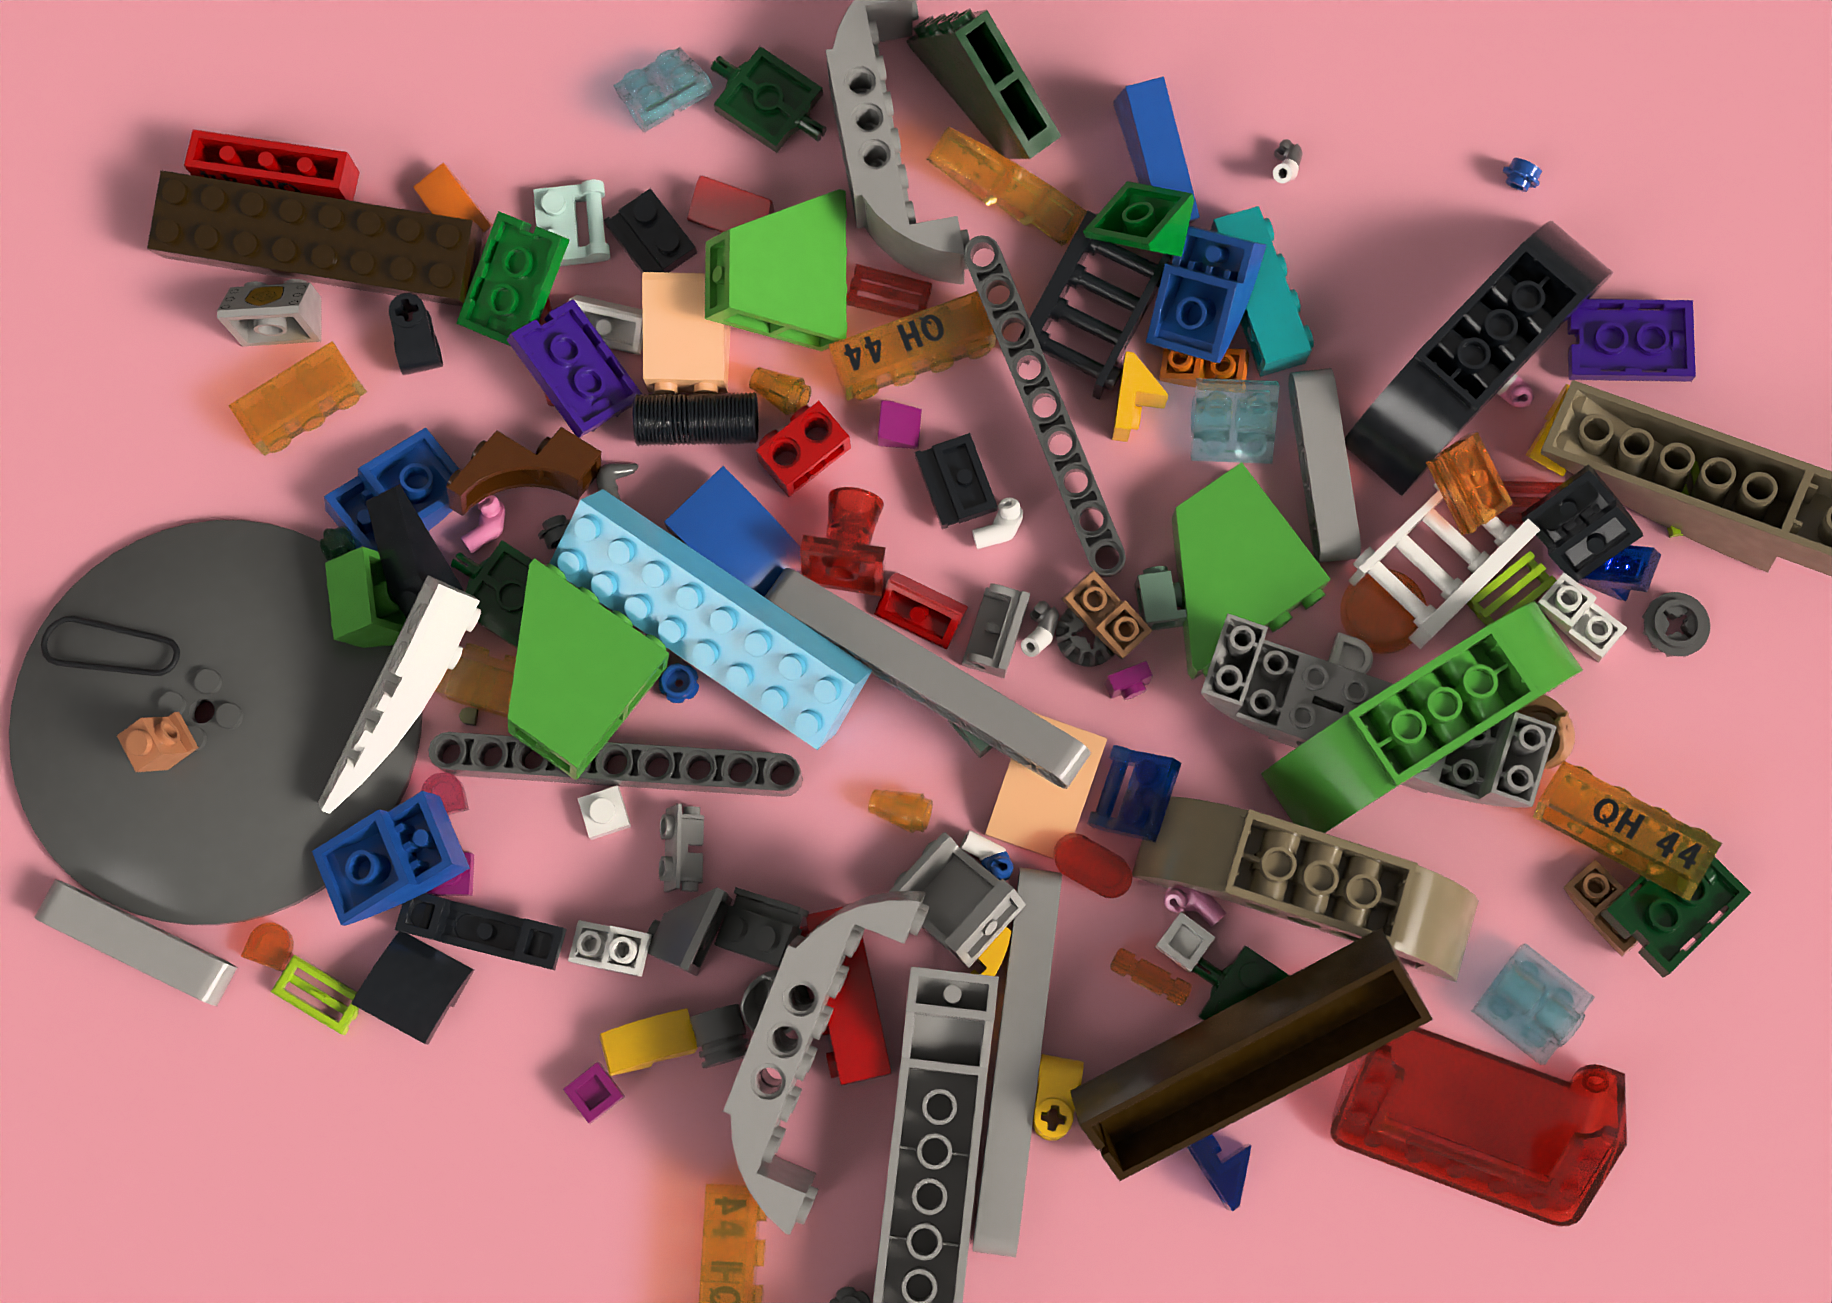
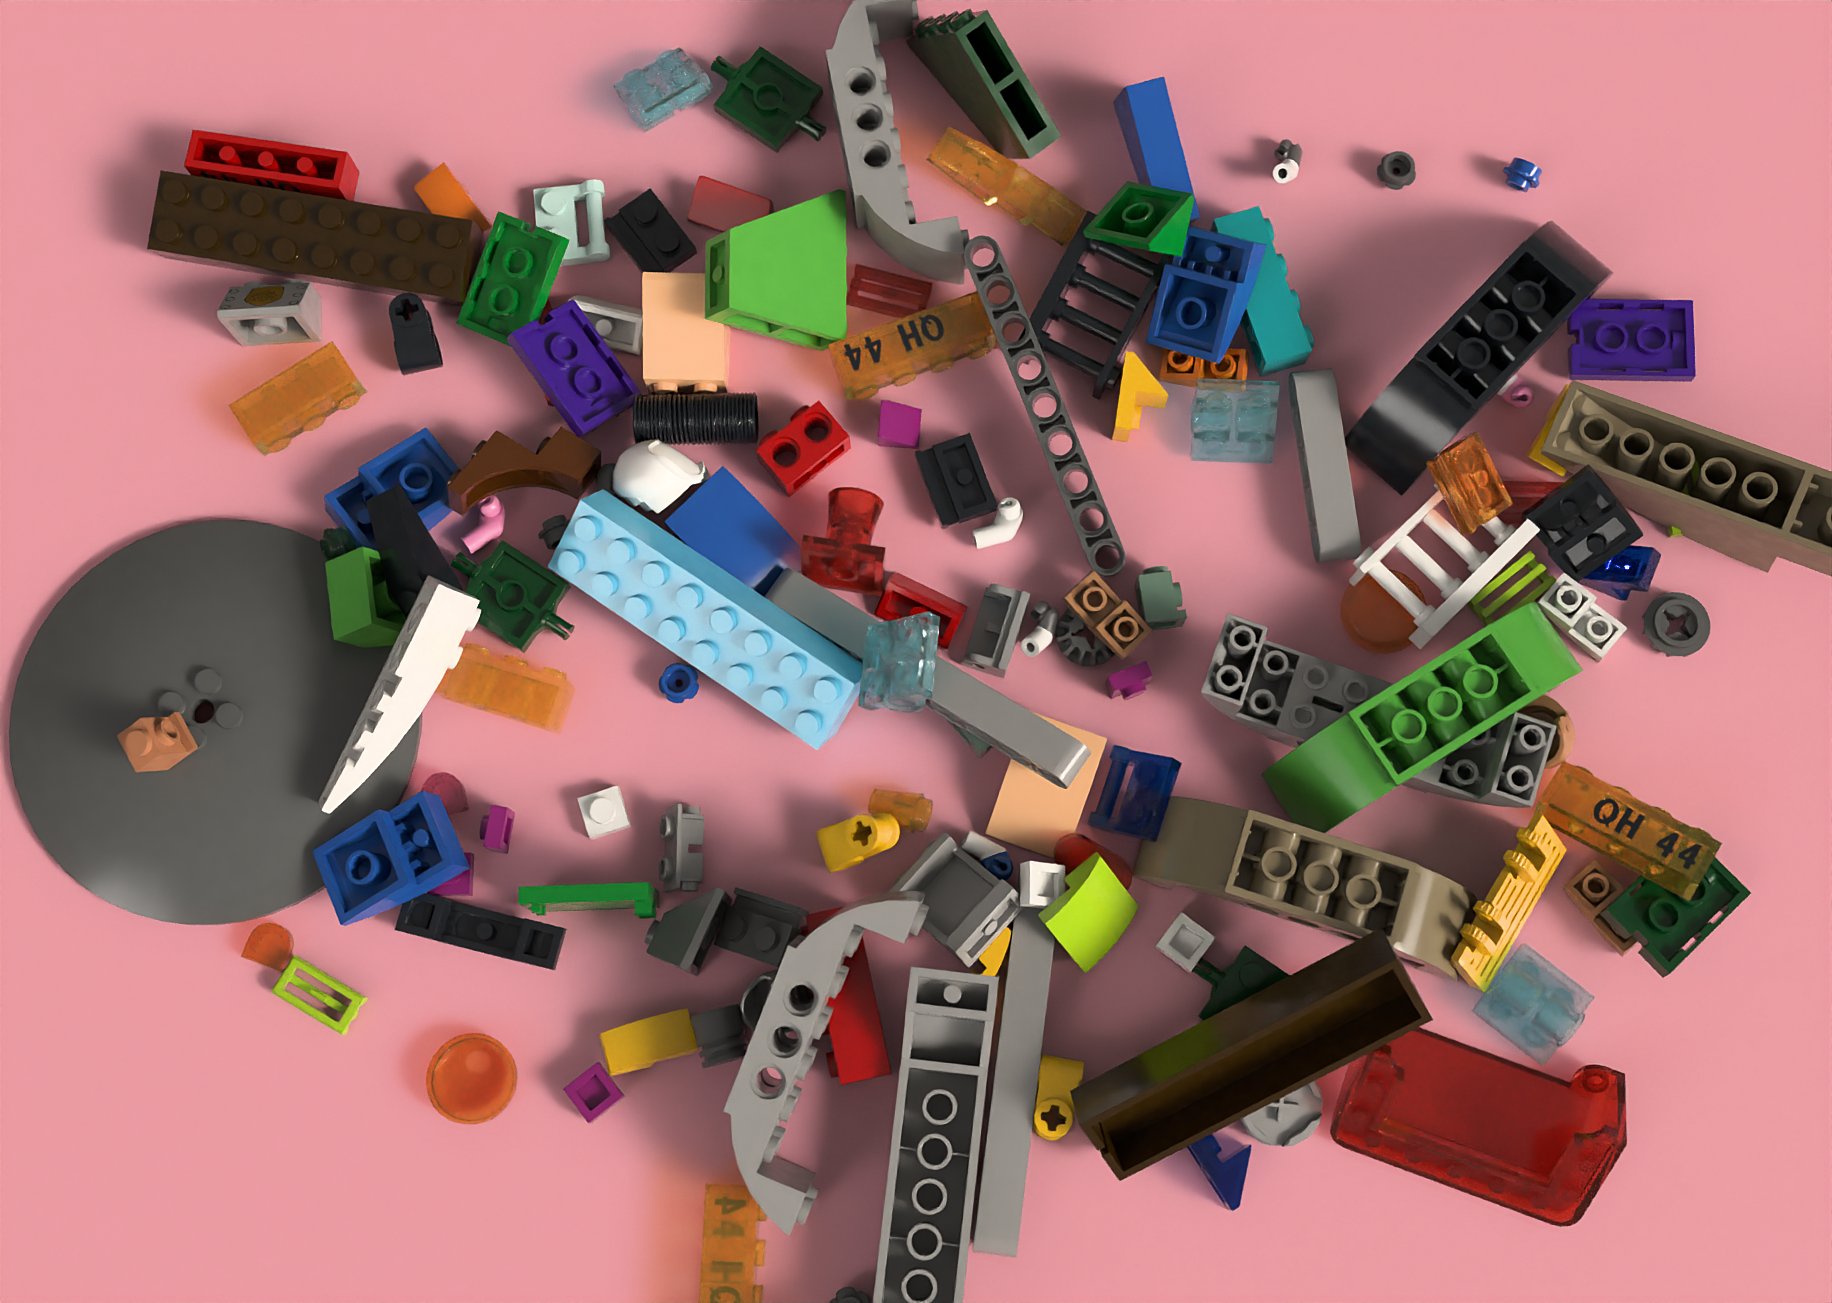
light grey beam [34,879,238,1006] -> none
black piece [40,616,180,676] -> none
black slope [351,931,474,1045] -> none
dark grey beam [428,732,803,797] -> none
olive piece [459,707,479,726] -> none
bright green slope [508,558,669,780] -> none
white slope [568,920,652,977] -> none
clear yellow cone [749,367,811,415] -> none
clear orange axle [1110,948,1192,1006] -> none
bright pink arm [1164,884,1227,927] -> none
bright green slope [1171,462,1331,680] -> none
white tile [1328,632,1373,674] -> none
none -> clear orange piece [426,1033,518,1125]
none -> magenta plate [479,805,515,854]
none -> green piece [518,882,659,919]
none -> white helmet [613,439,709,513]
none -> yellow piece [815,812,900,873]
none -> clear light blue plate [858,612,940,713]
none -> white plate [1020,861,1065,909]
none -> lime slope [1038,852,1139,973]
none -> light grey tile [1240,1080,1323,1147]
none -> dark grey plate [1377,151,1416,190]
none -> yellow hinge [1450,812,1567,993]

